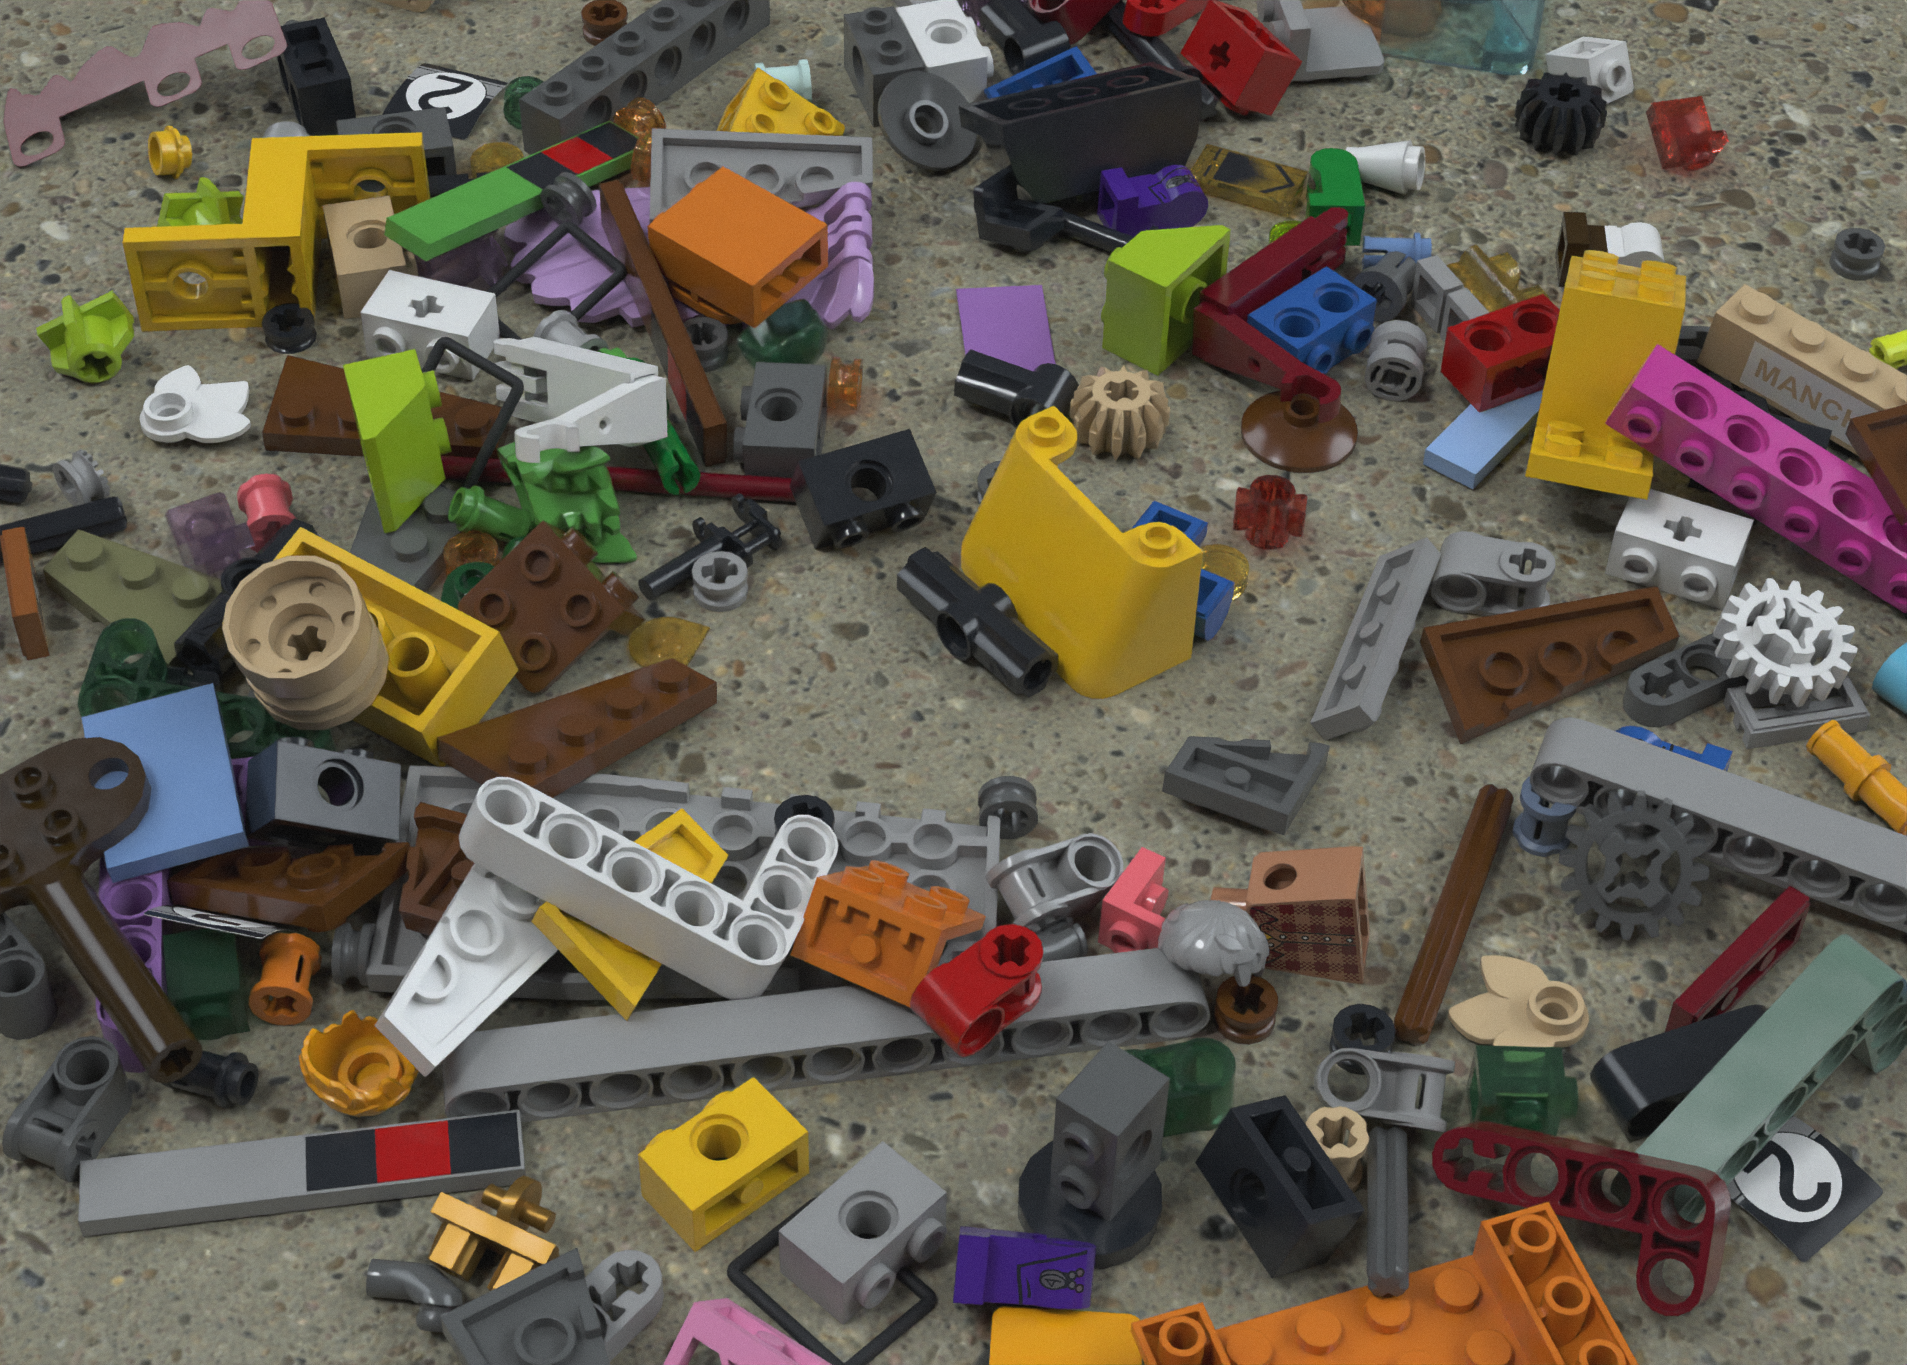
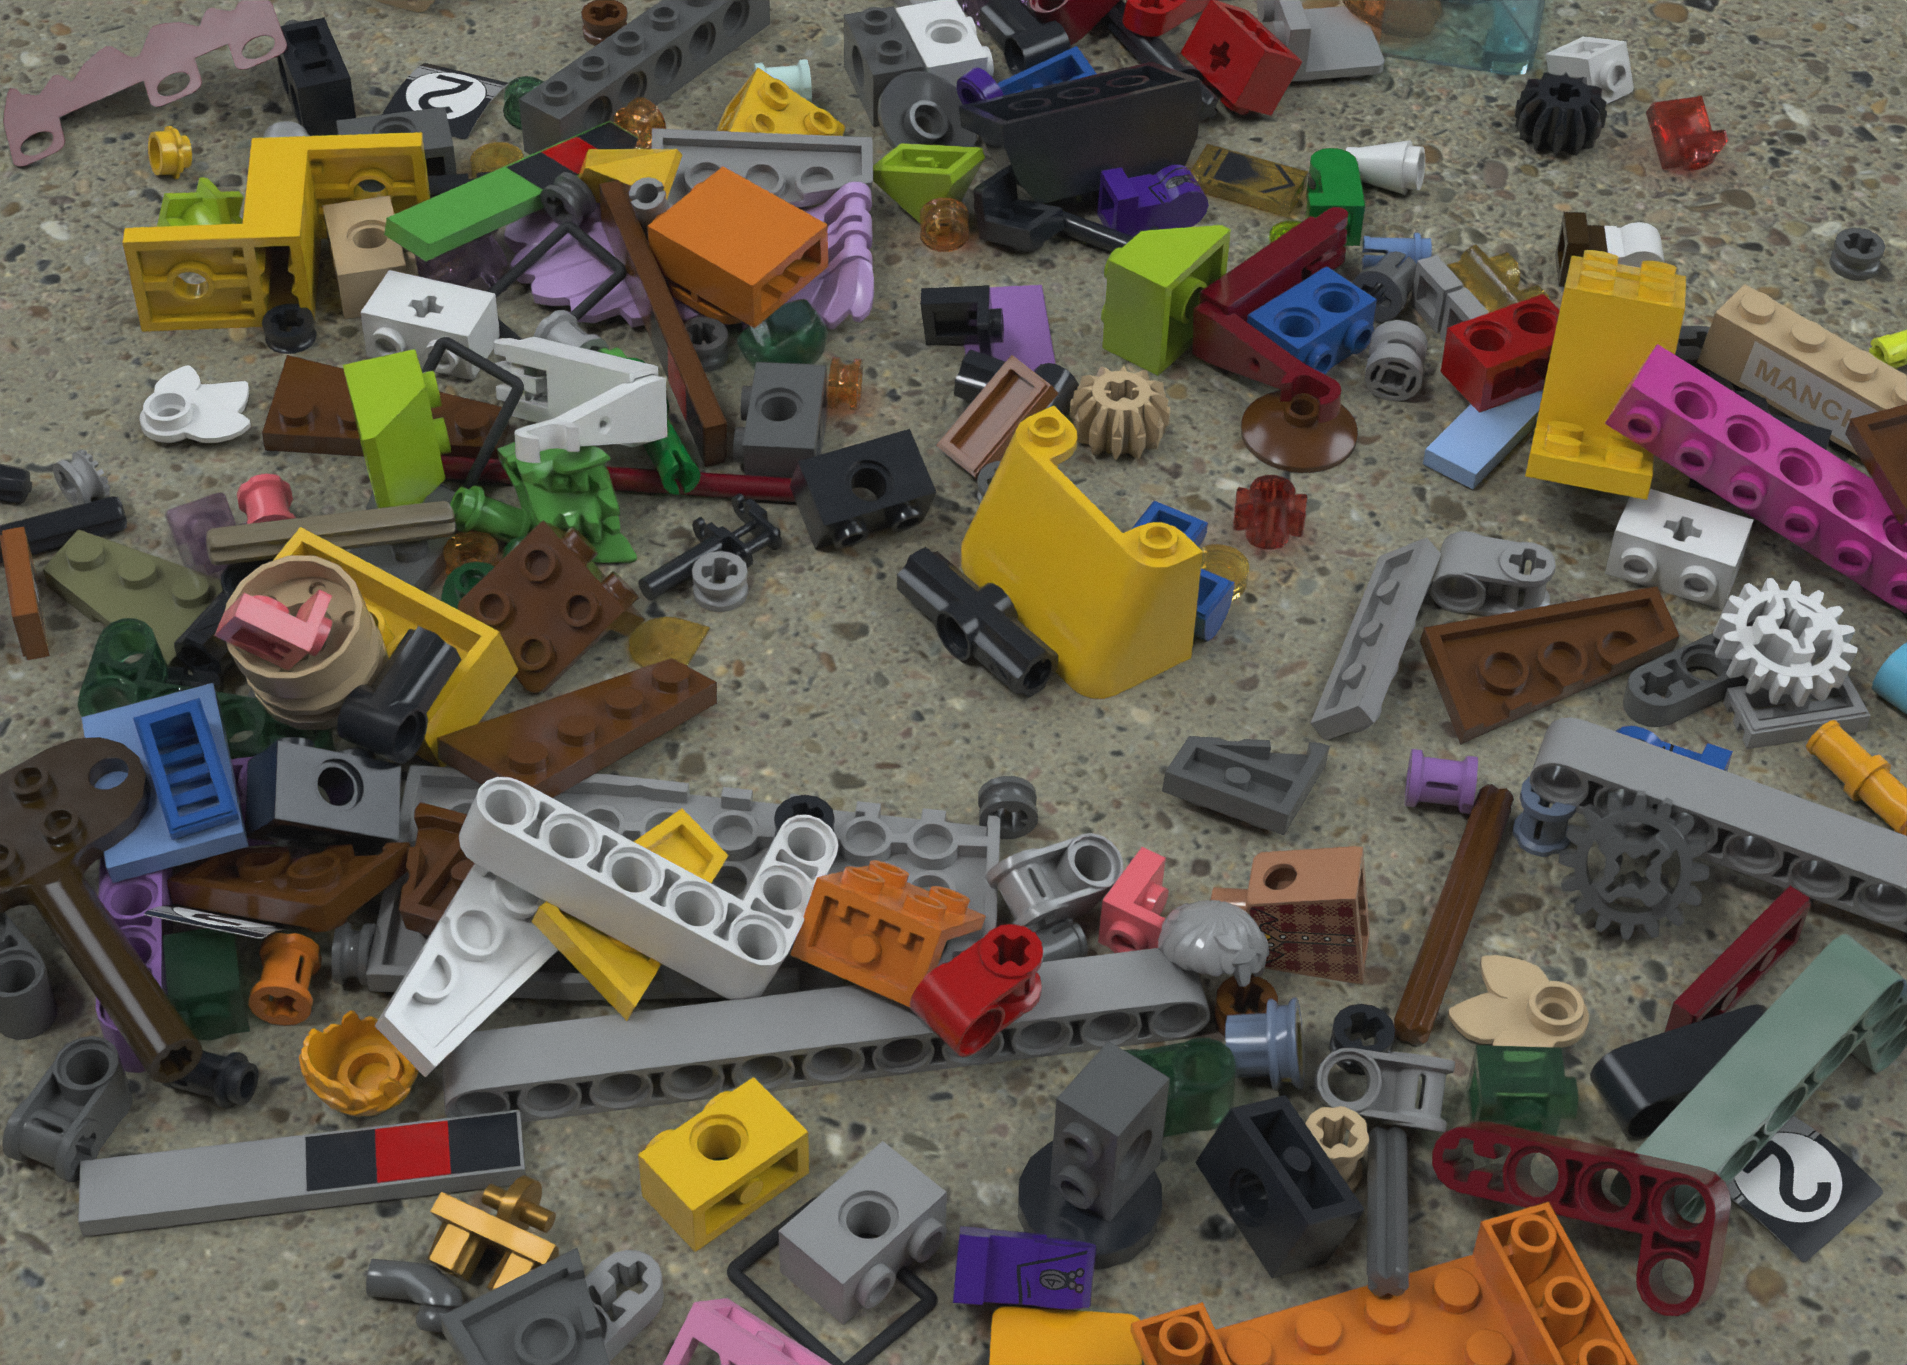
lime piece [36,290,135,383] -> none
none -> blue slope [133,698,239,840]
none -> dark tan axle [206,501,455,566]
none -> coral bracket [214,589,332,671]
none -> black piece [337,626,462,764]
none -> yellow slope [578,149,682,203]
none -> light grey pin [629,177,673,241]
none -> lime slope [873,143,985,230]
none -> clear orange bush [920,198,969,252]
none -> black bracket [920,285,1004,357]
none -> tile [936,355,1059,479]
none -> dark purple tile [956,67,1004,105]
none -> sand blue piece [1225,997,1305,1091]
none -> medium lavender bush [1404,749,1478,814]

